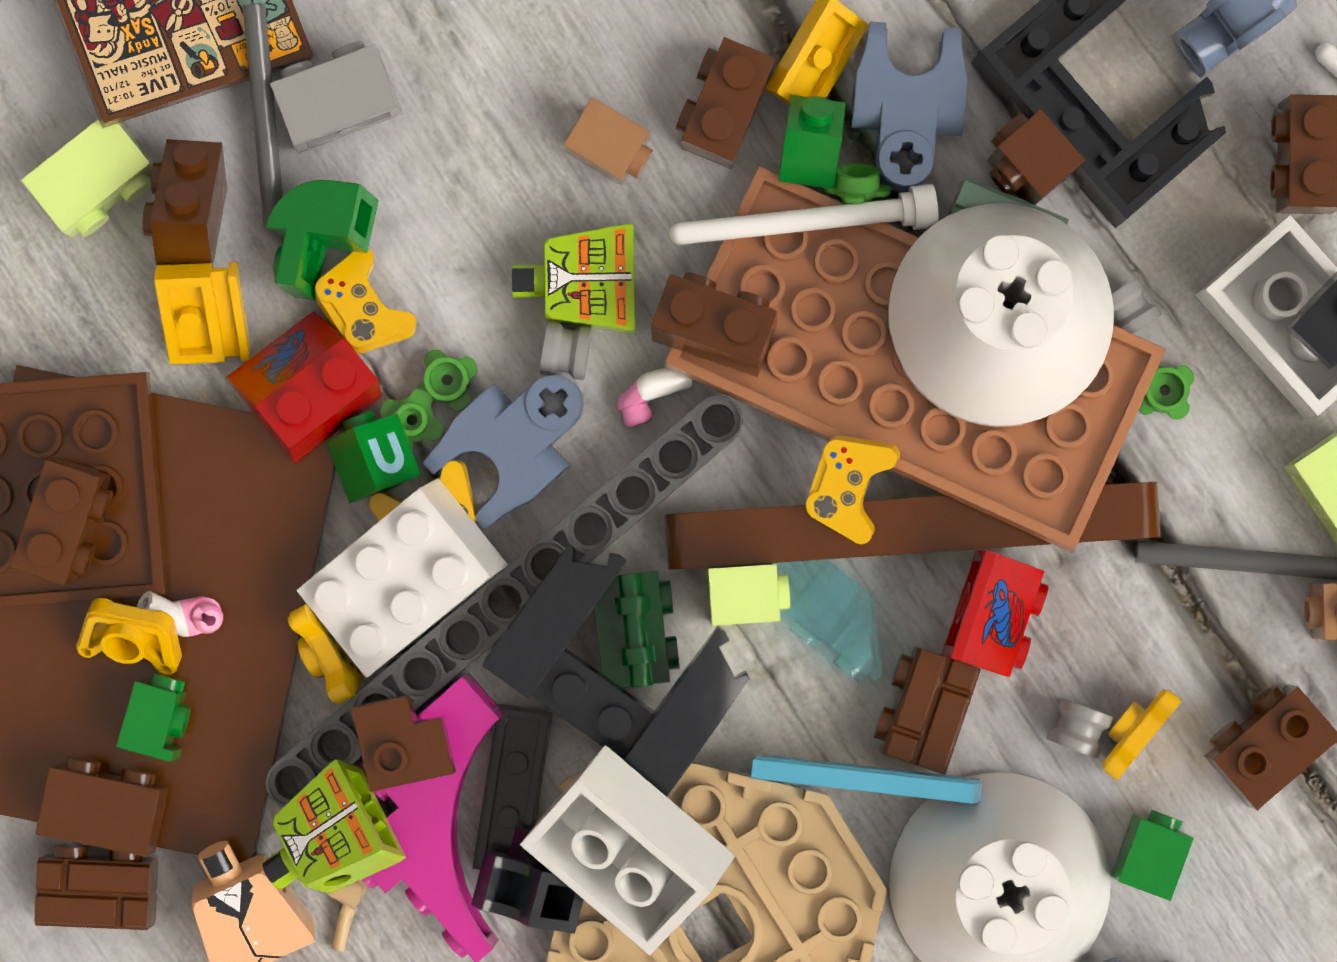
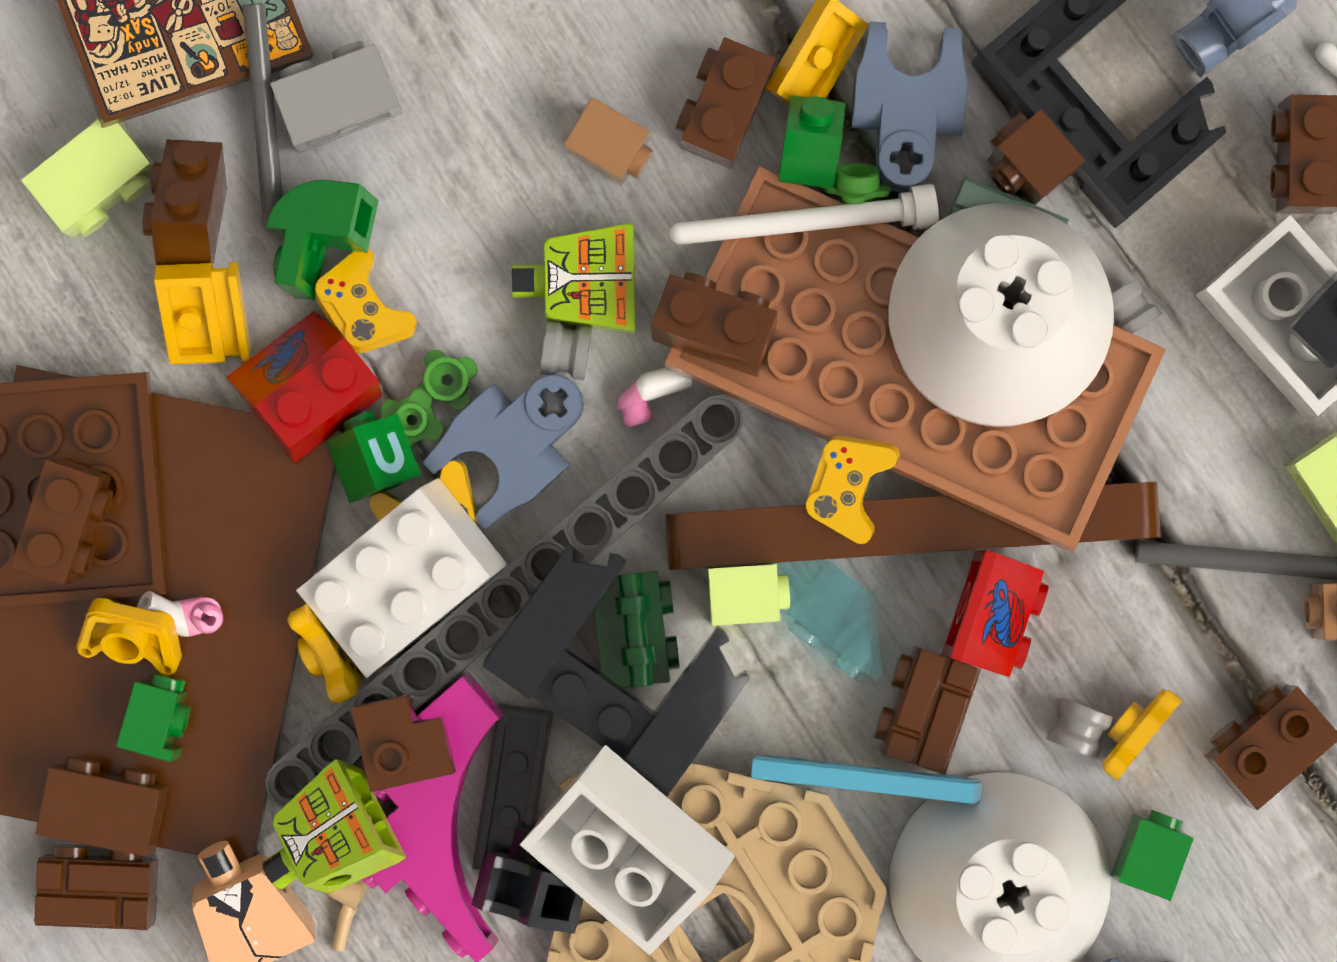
bright green plate [1138,364,1194,420] -> none

